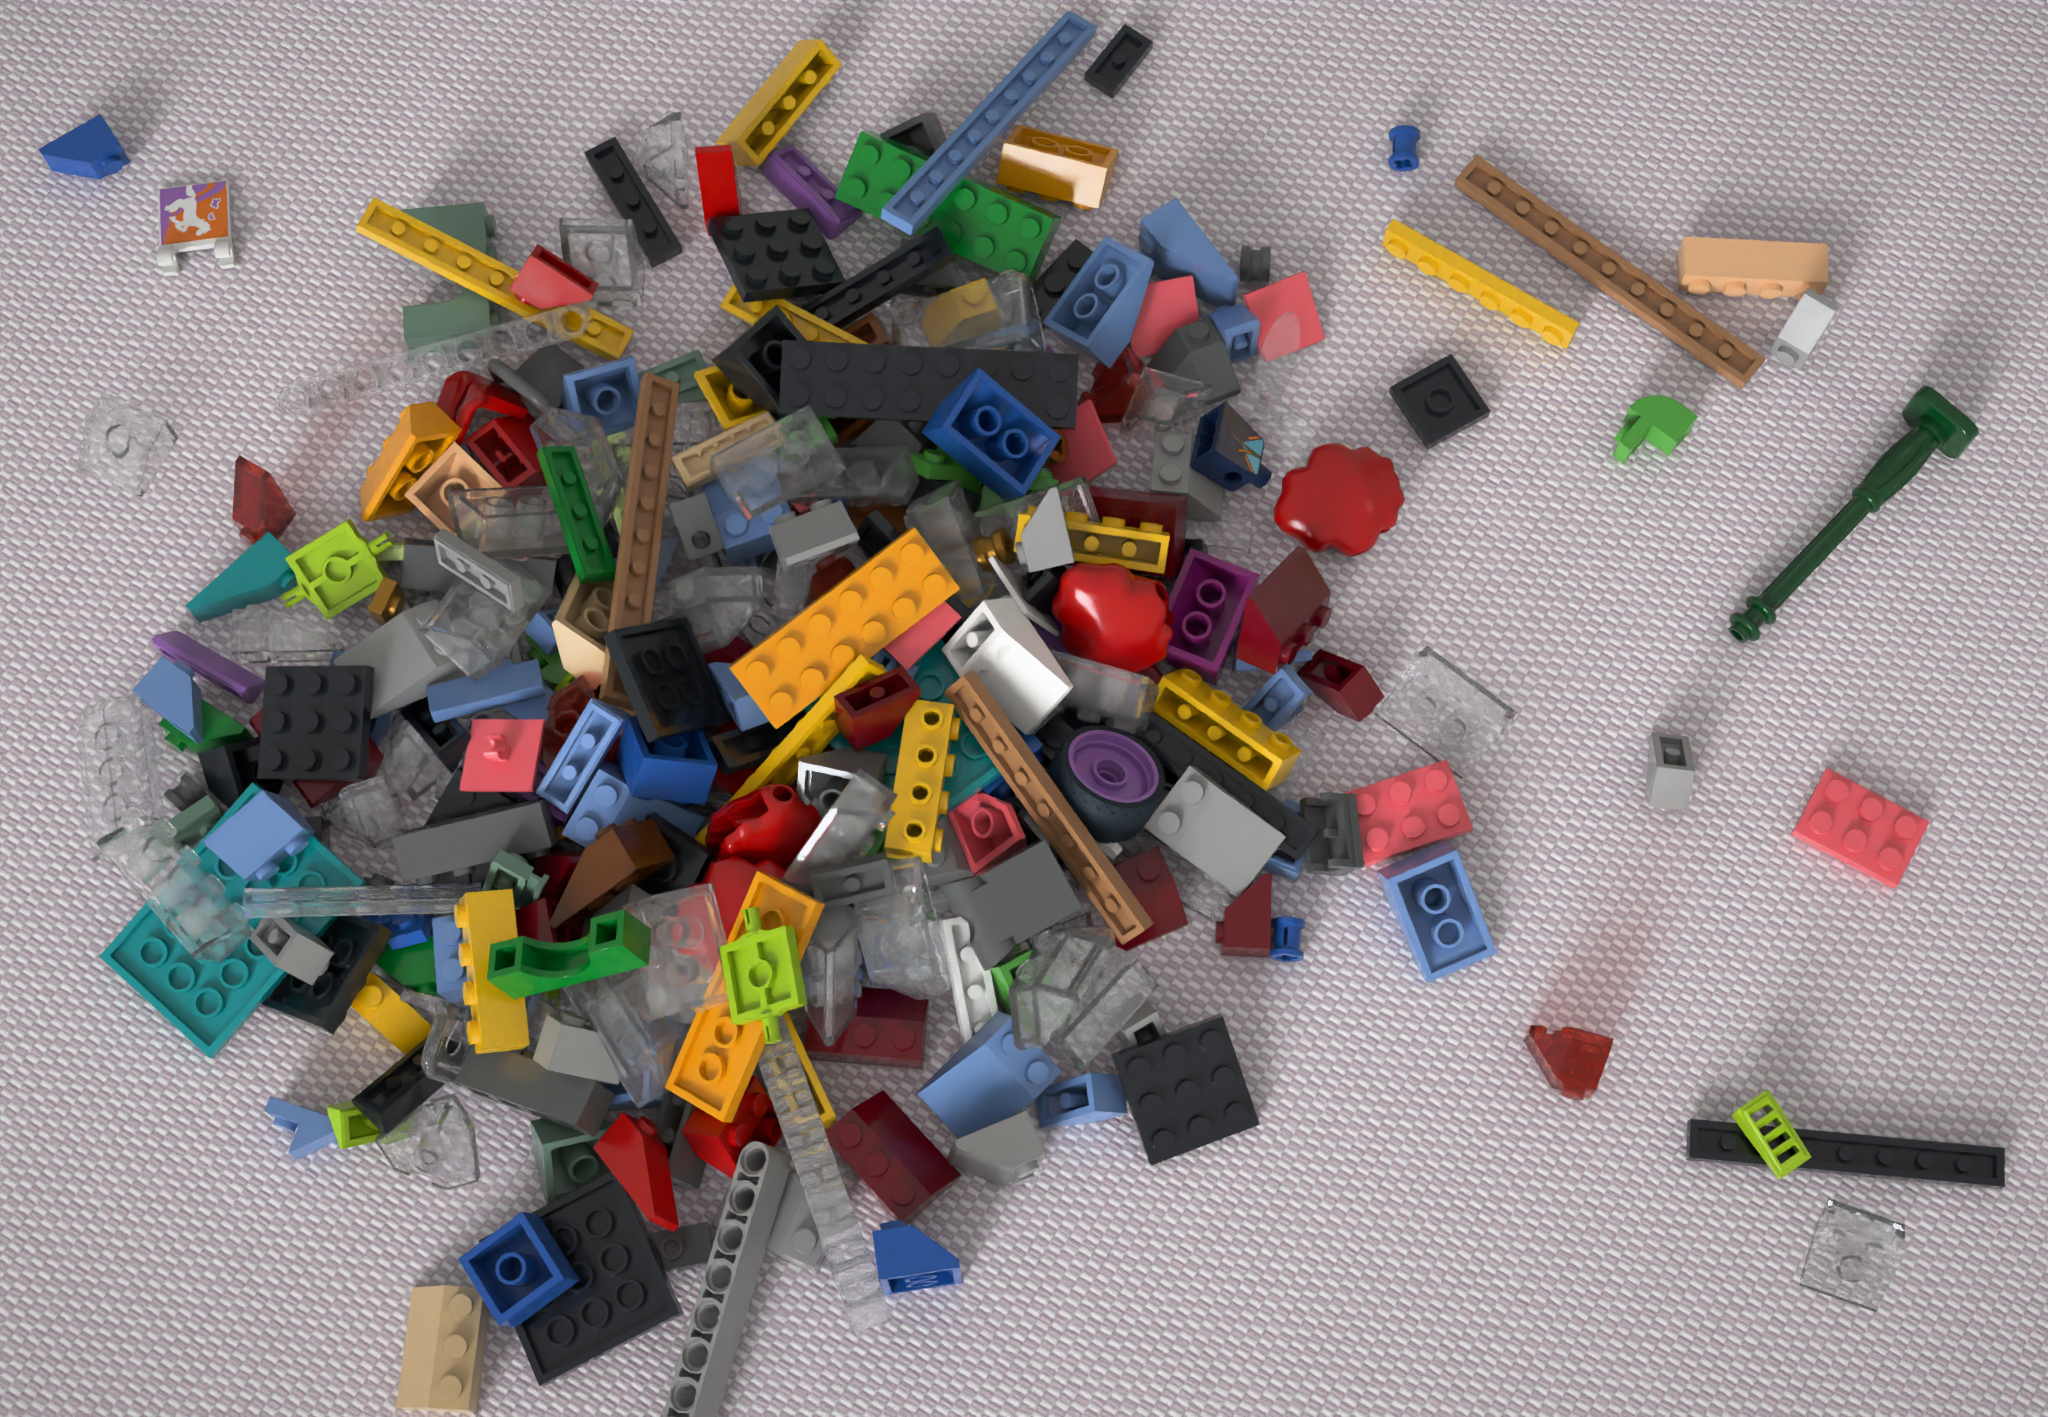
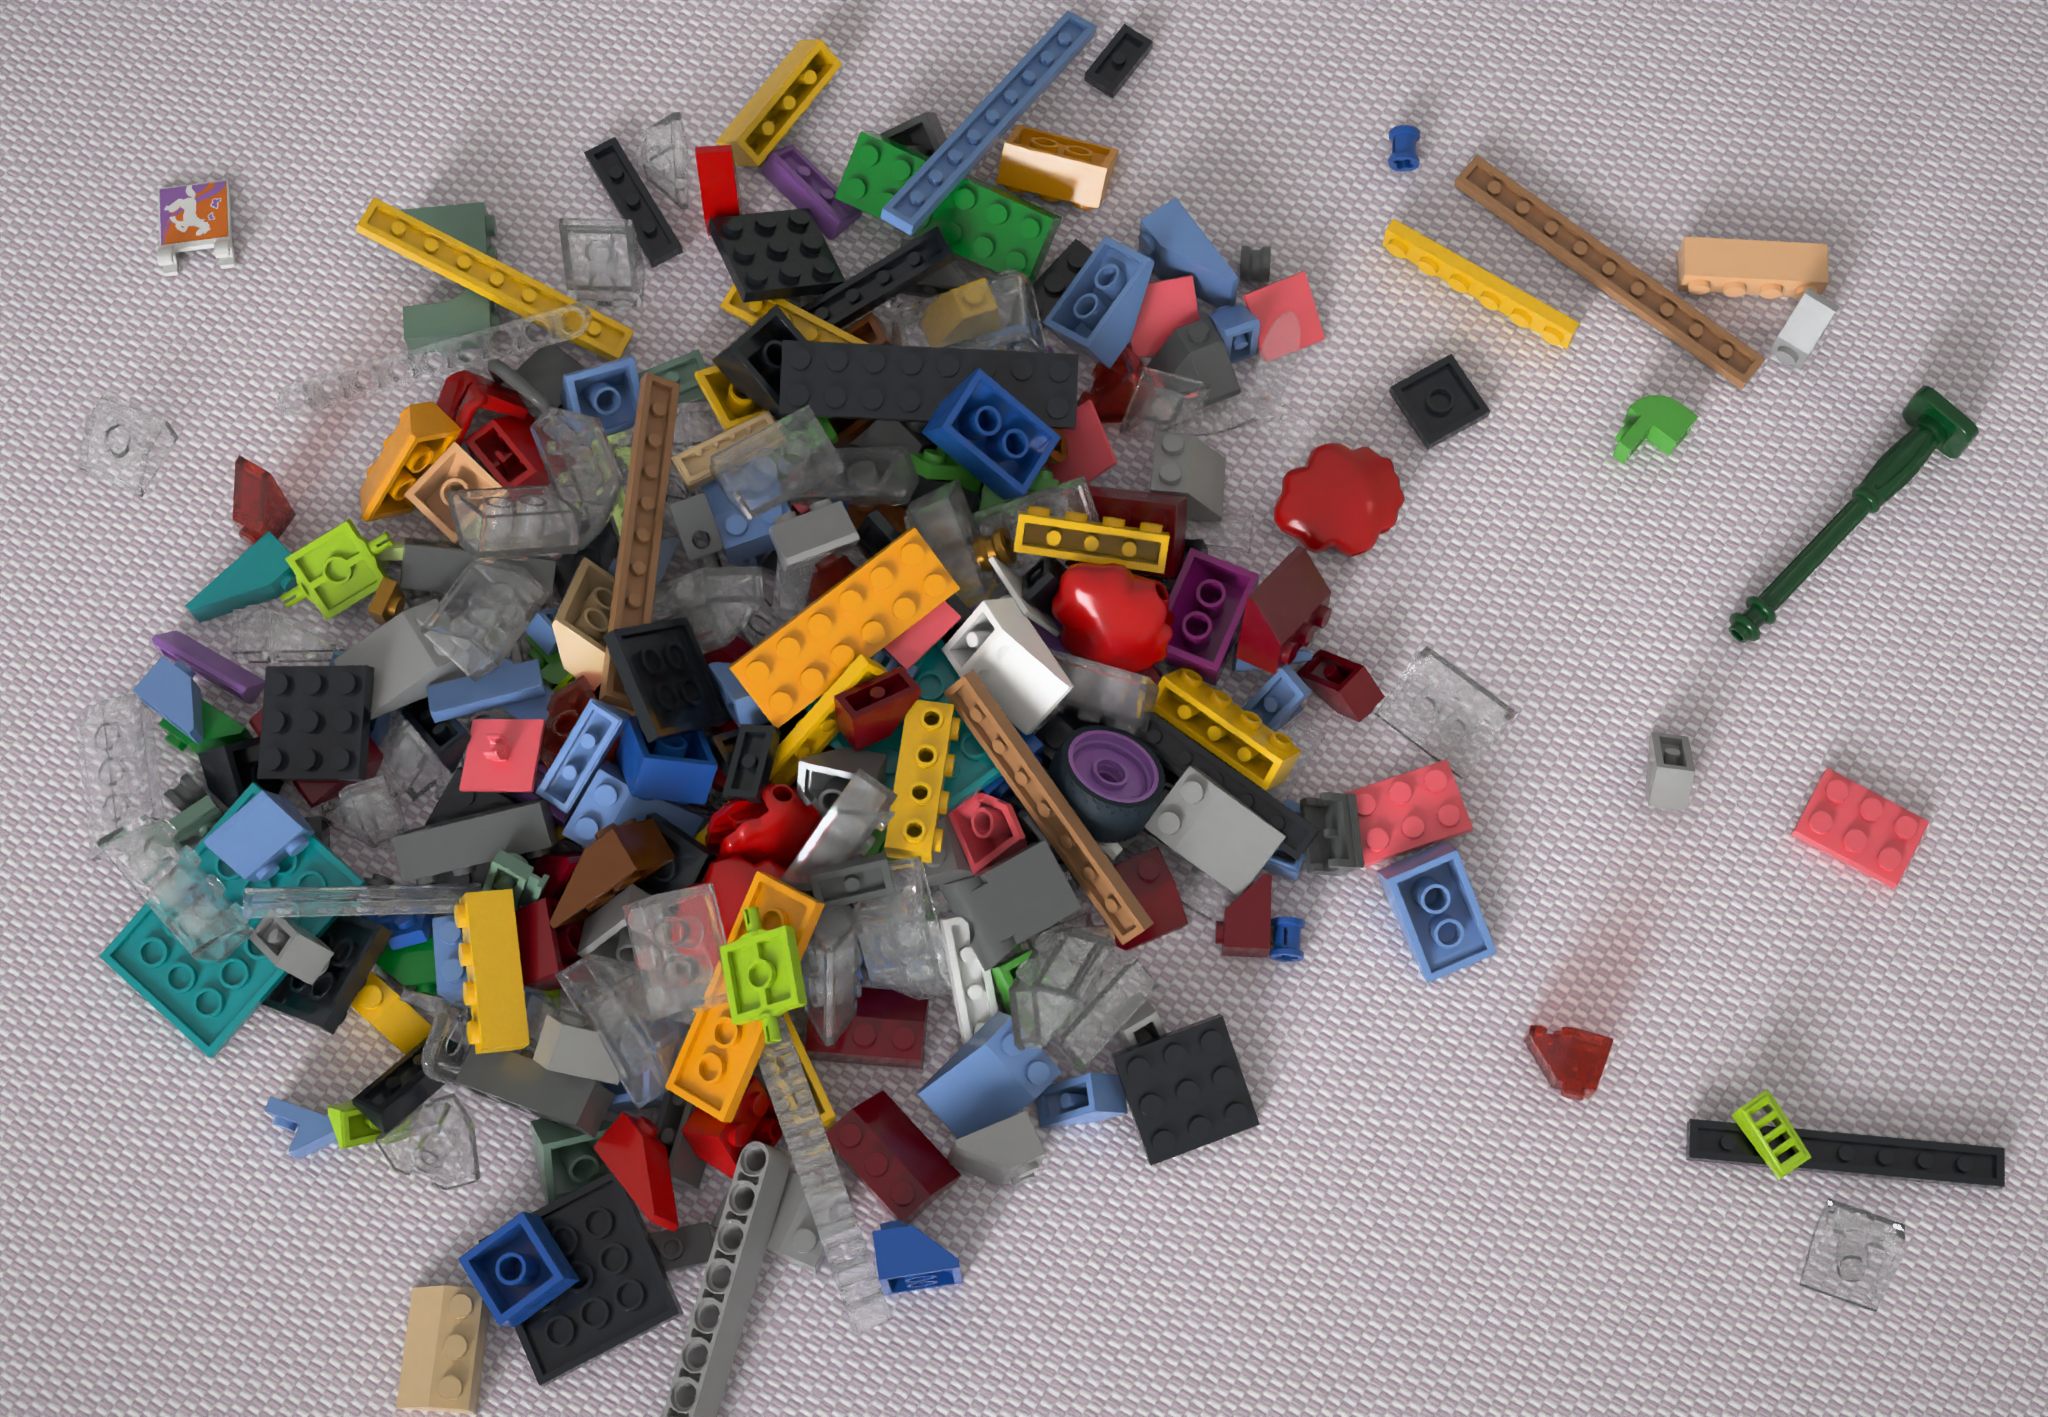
blue slope [38,114,130,180] -> none
light grey tile [434,528,525,612] -> none
green arch [487,909,651,999] -> none
slope [509,244,599,309] -> none
green tile [536,445,616,584] -> none
light grey slope [1015,485,1075,573] -> none
dark blue torso [1190,401,1272,491] -> none
none -> black plate [722,724,781,804]

